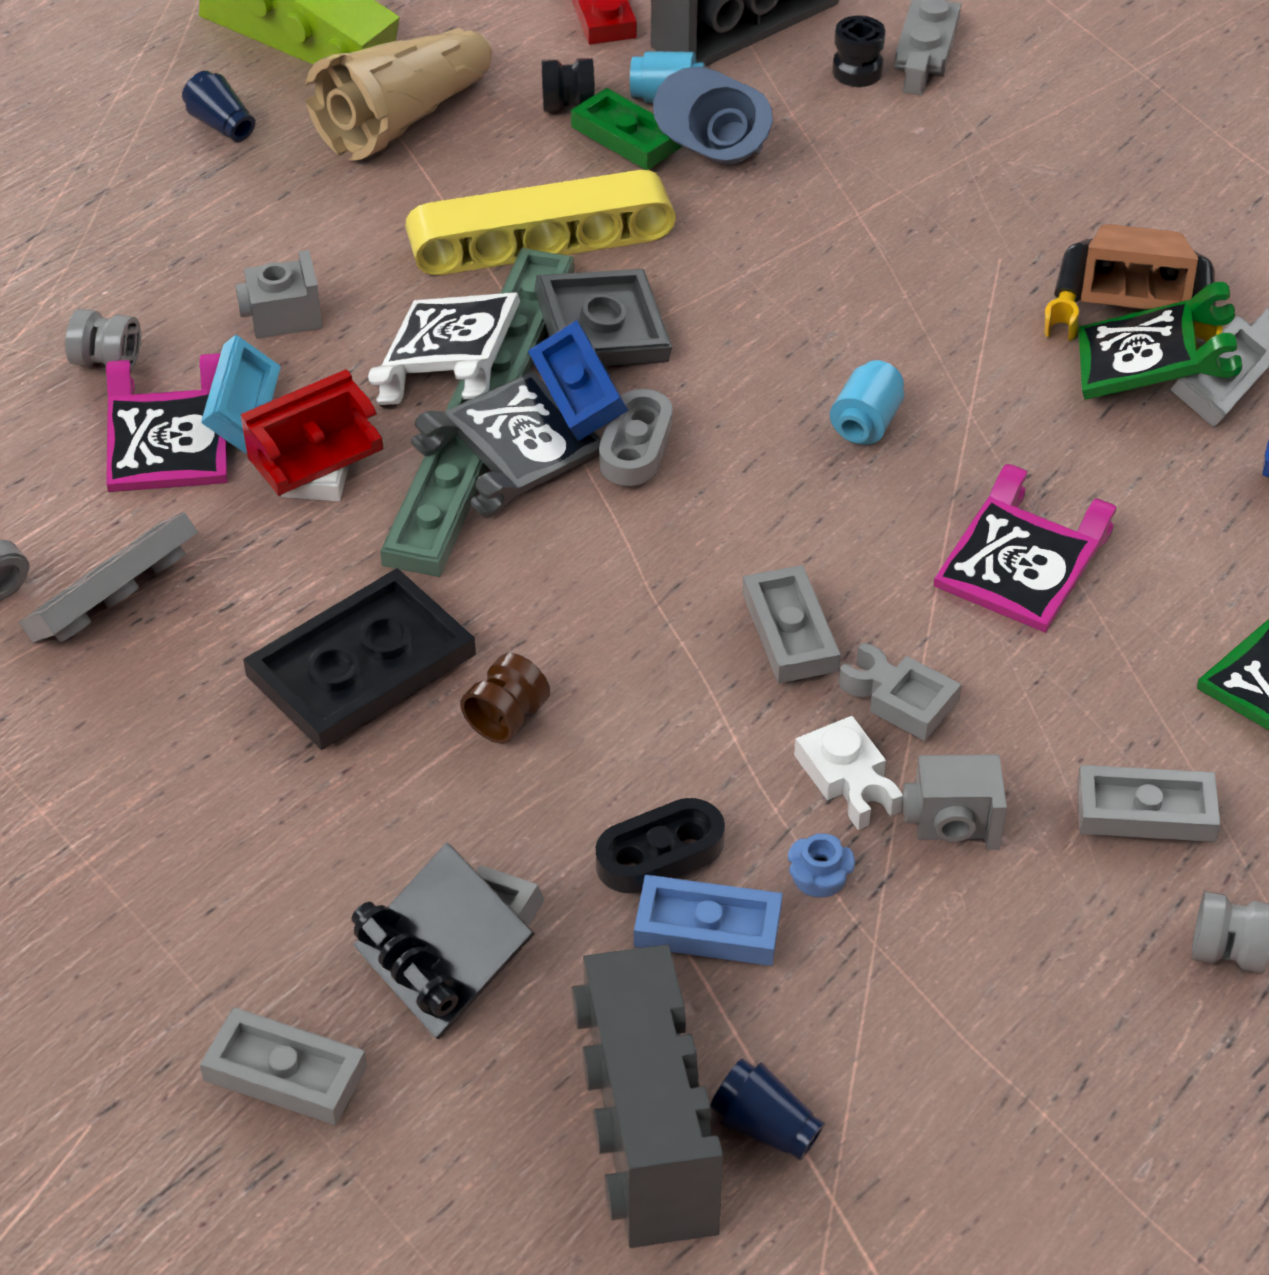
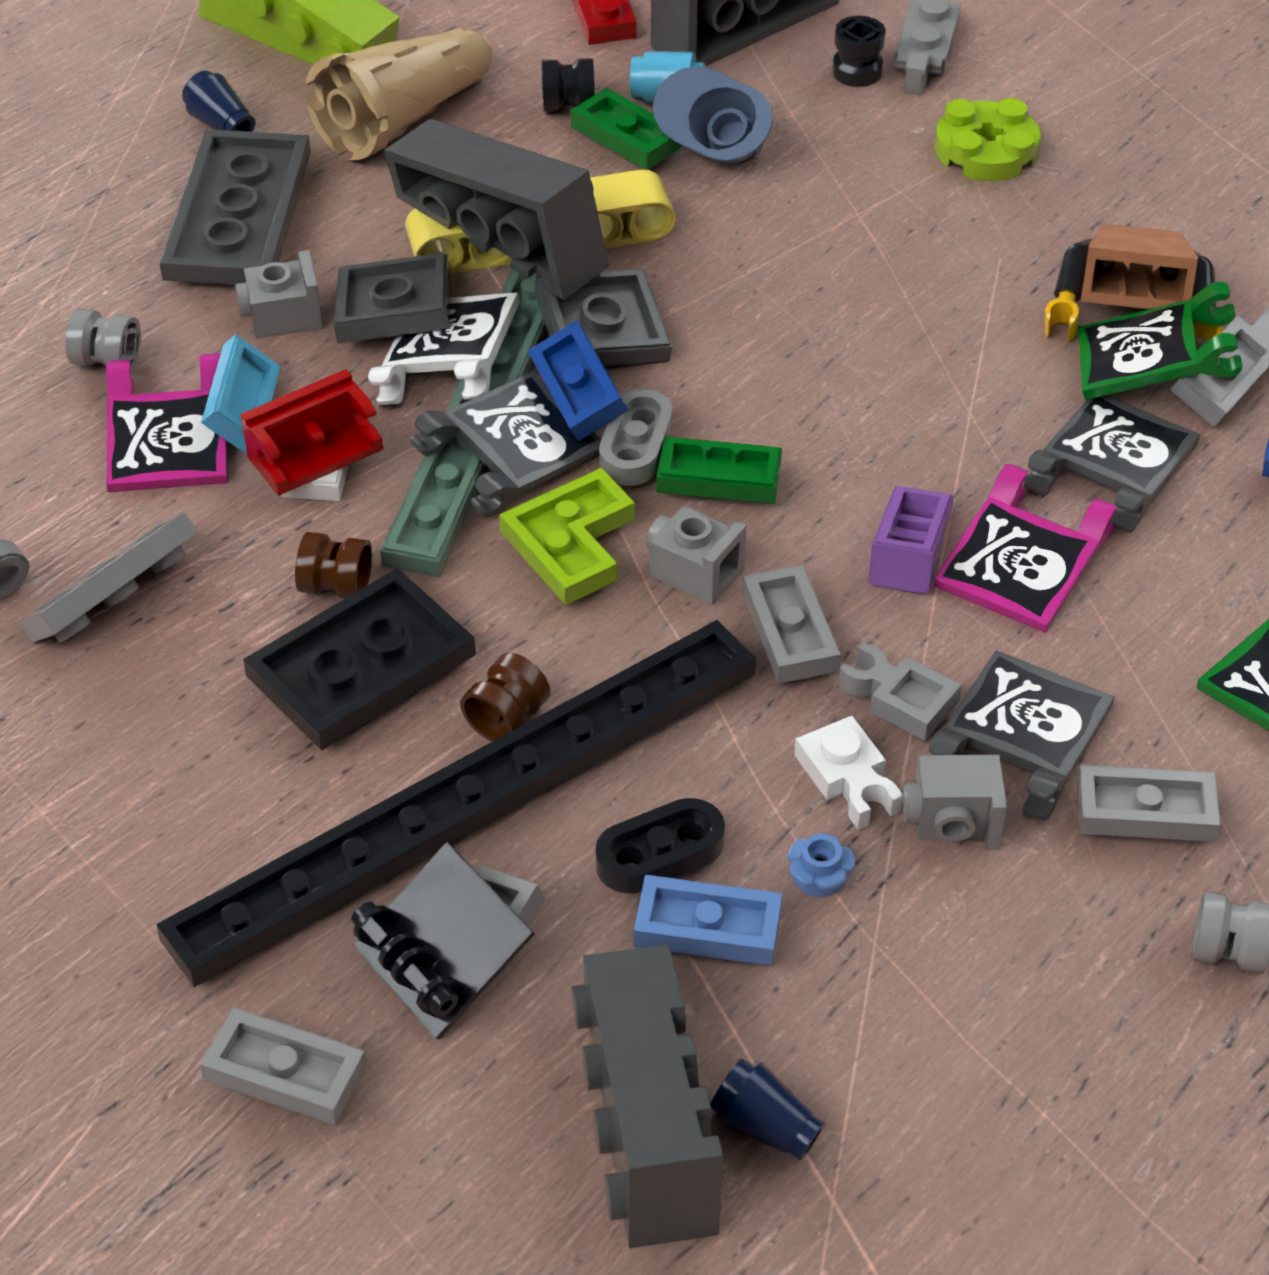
medium azure brick [830,360,904,445] -> none
none -> black plate [156,620,756,988]
none -> dark grey plate [160,129,311,285]
none -> reddish brown wheel [295,532,373,599]
none -> dark grey tile [334,253,451,343]
none -> dark grey wedge [384,118,609,300]
none -> lime plate [499,467,635,606]
none -> light grey brick [646,505,747,605]
none -> green plate [656,436,782,504]
none -> medium lavender slope [869,486,954,594]
none -> flag [929,650,1114,820]
none -> lime plate [935,98,1041,181]
none -> flag [1024,395,1200,533]

